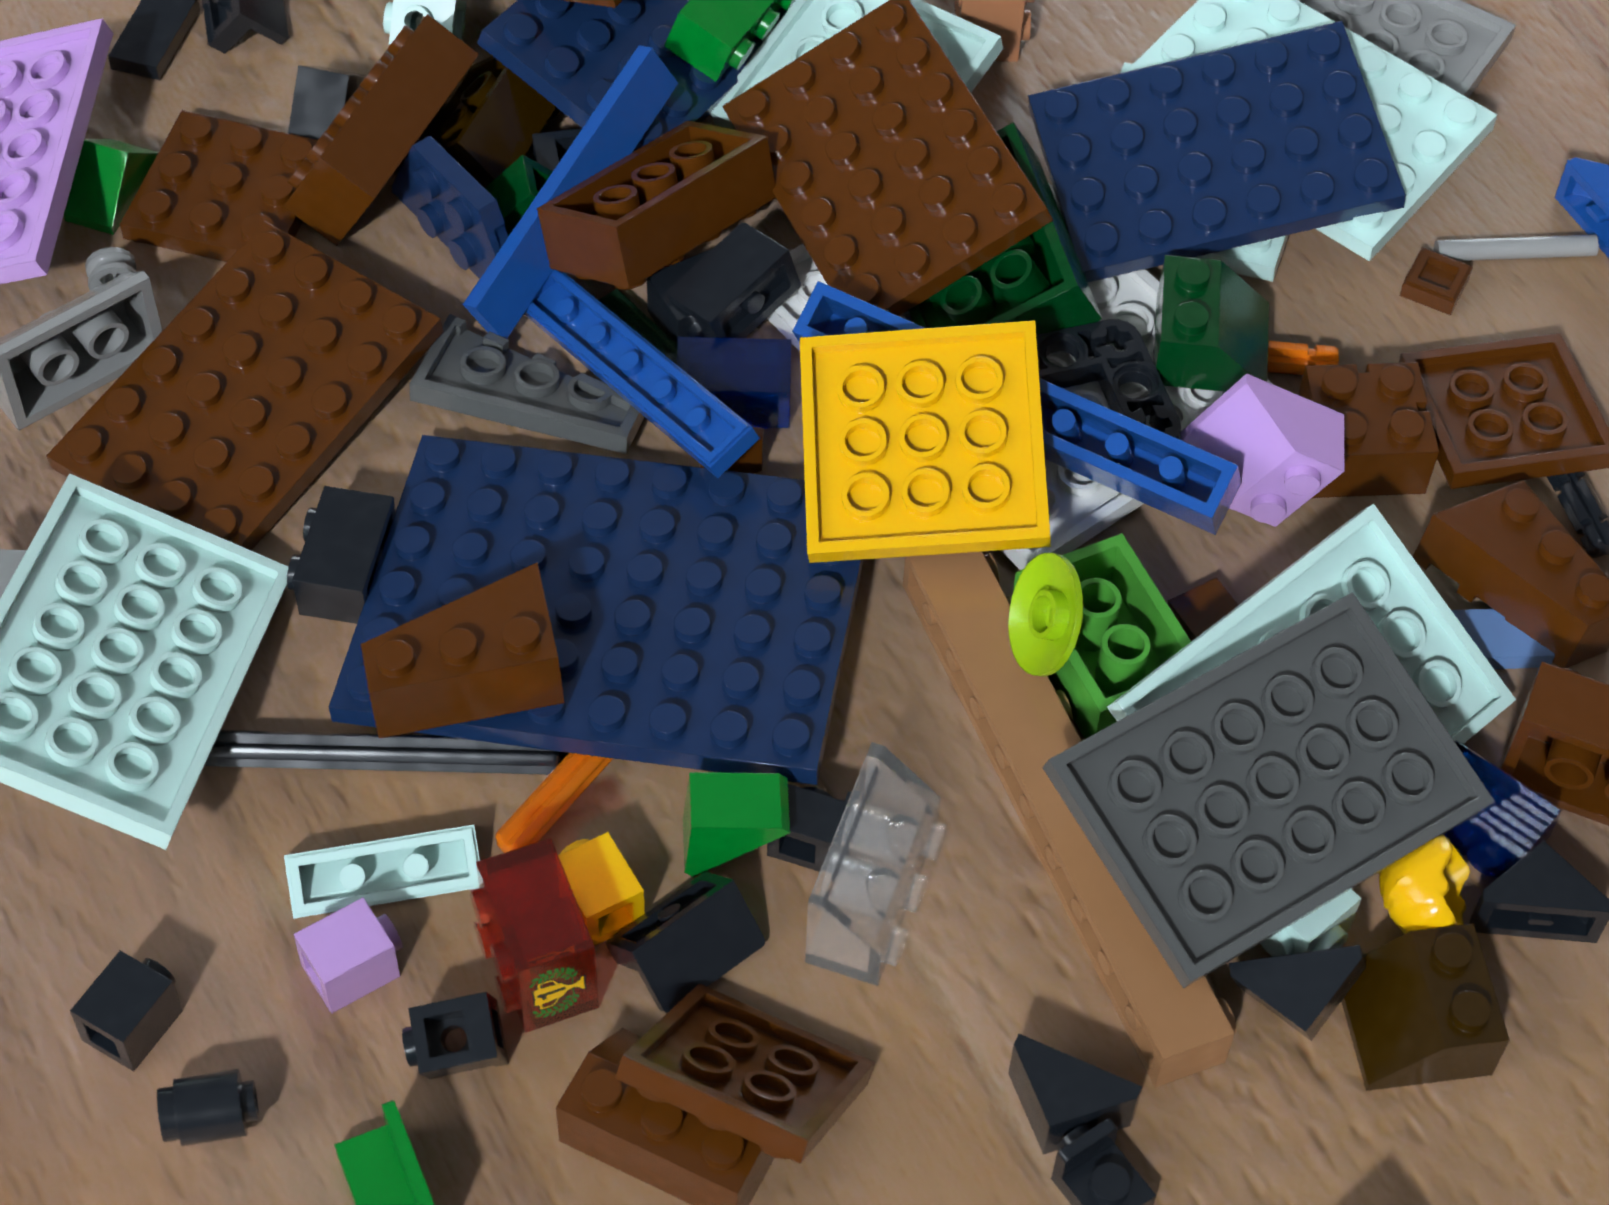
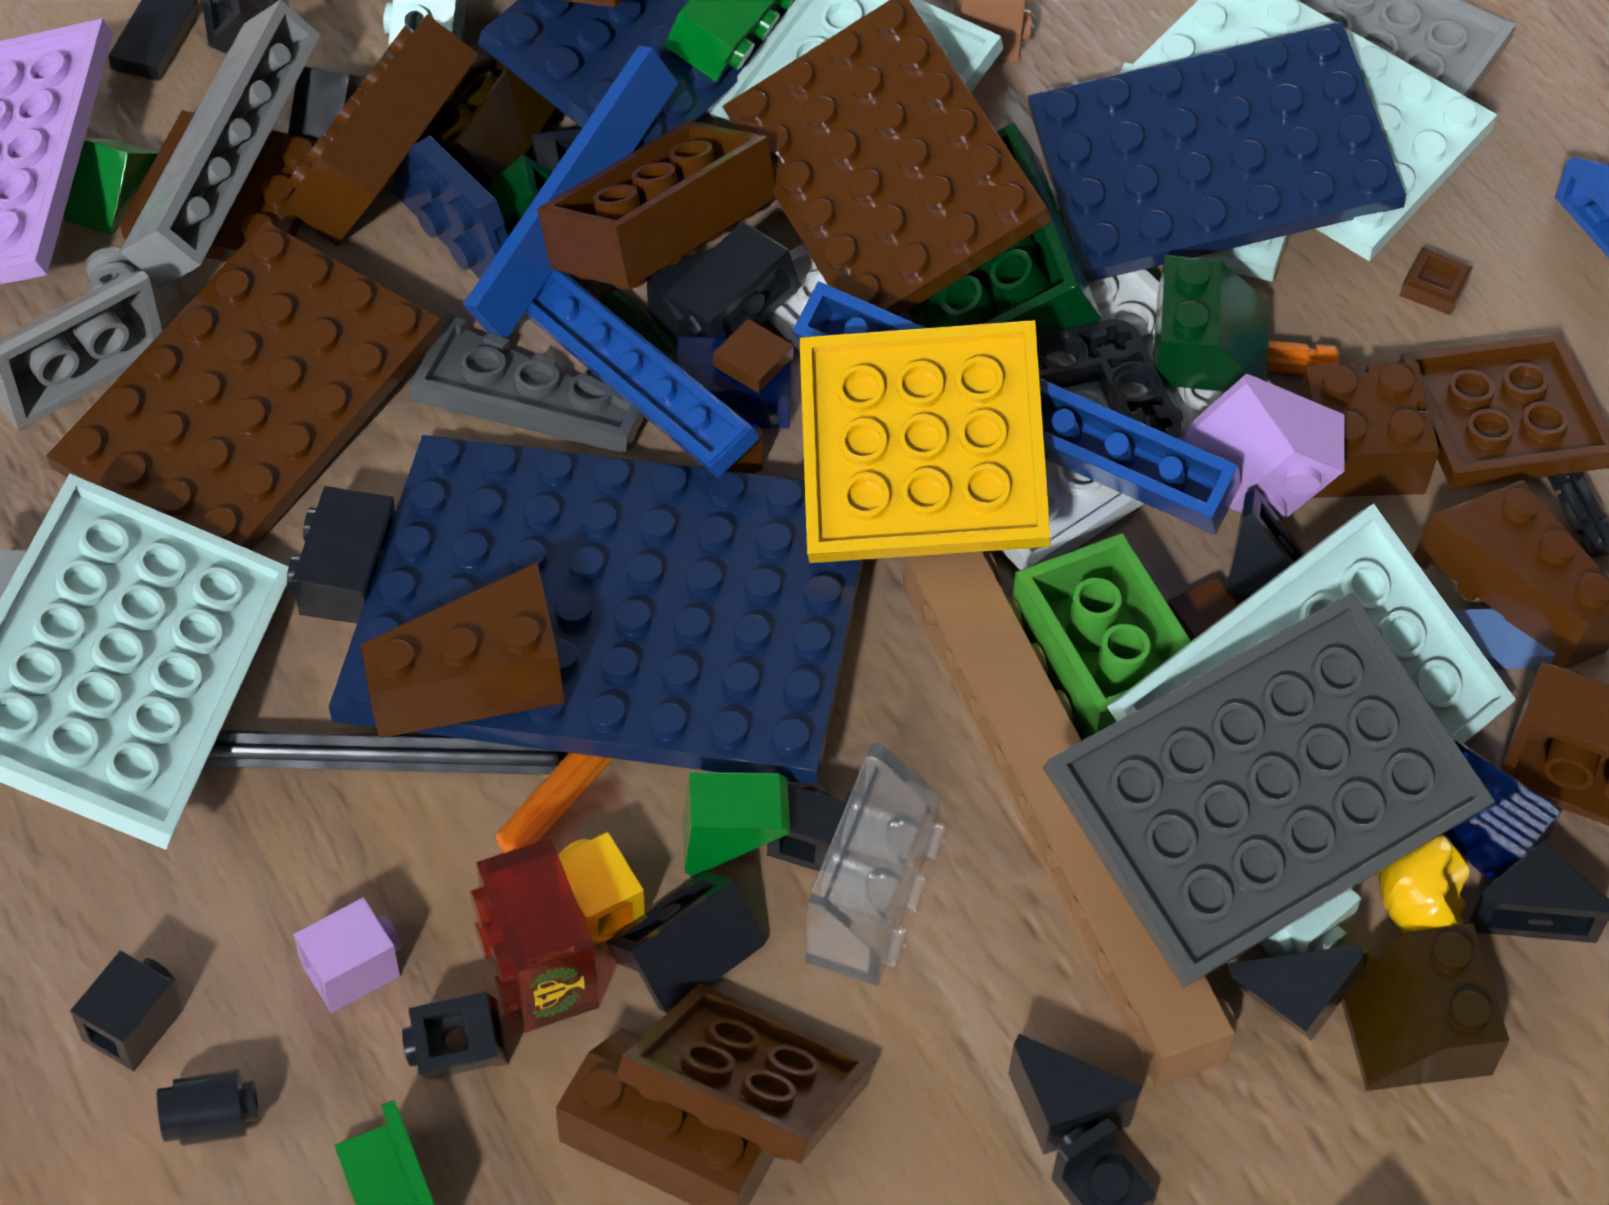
light aqua slope [284,824,484,919] -> none
lime dish [1008,553,1083,676] -> none
light grey bar [1433,235,1599,261] -> none
none -> light grey brick [120,0,321,287]
none -> reddish brown tile [713,319,794,393]
none -> black slope [1227,487,1305,597]

